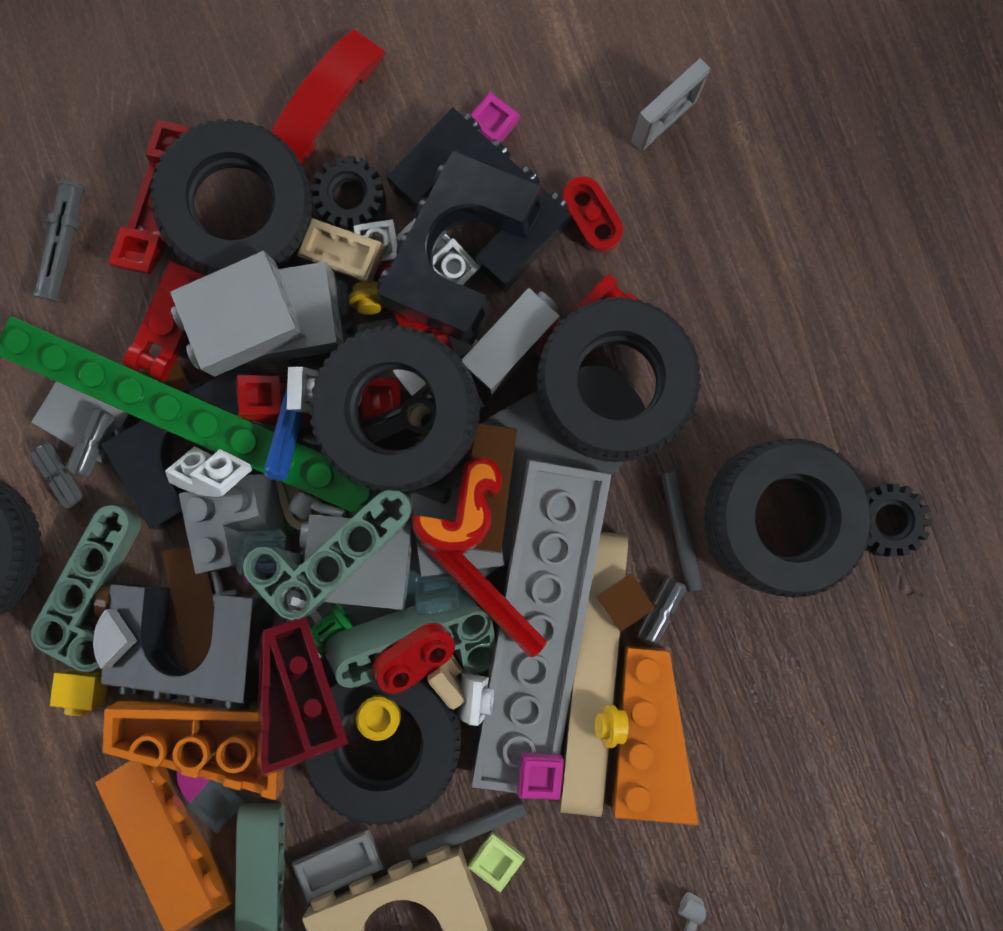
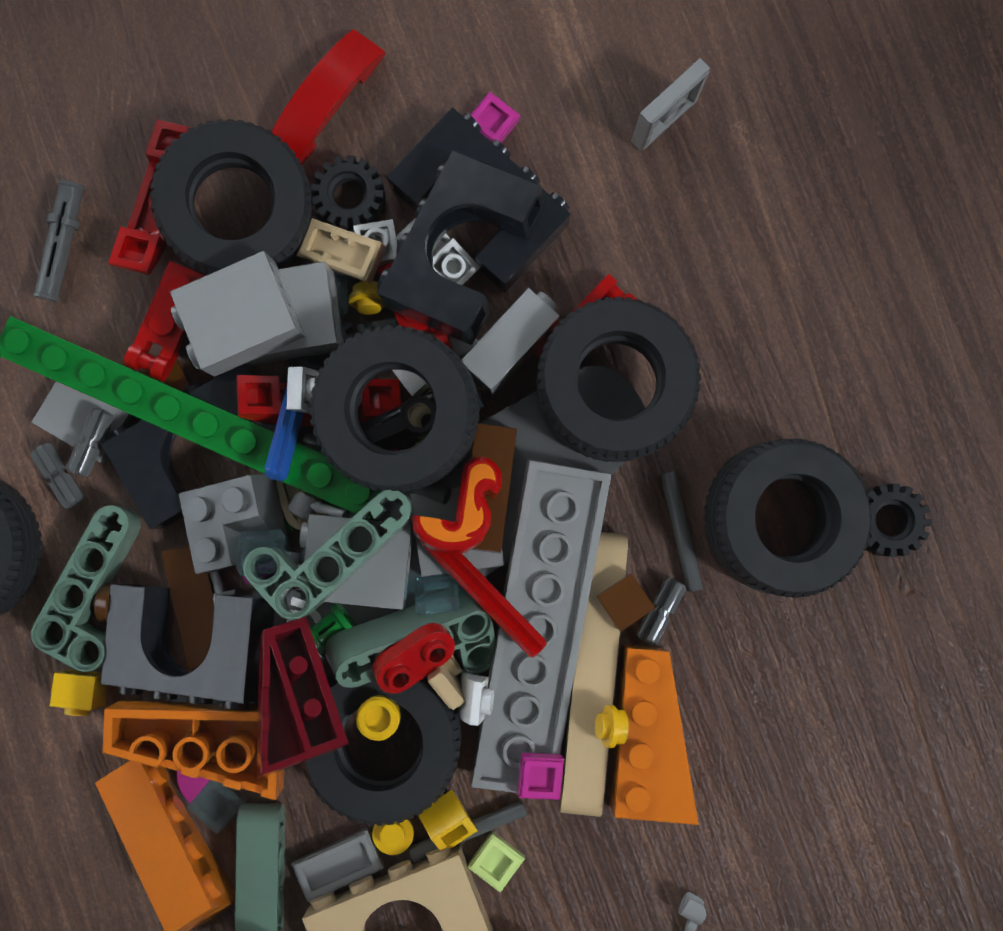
light grey tile [93,609,137,669] -> none
white slope [165,446,252,497] -> none
red plate [562,176,623,253] -> none
none -> yellow plate [372,819,414,855]
none -> yellow plate [418,790,477,851]

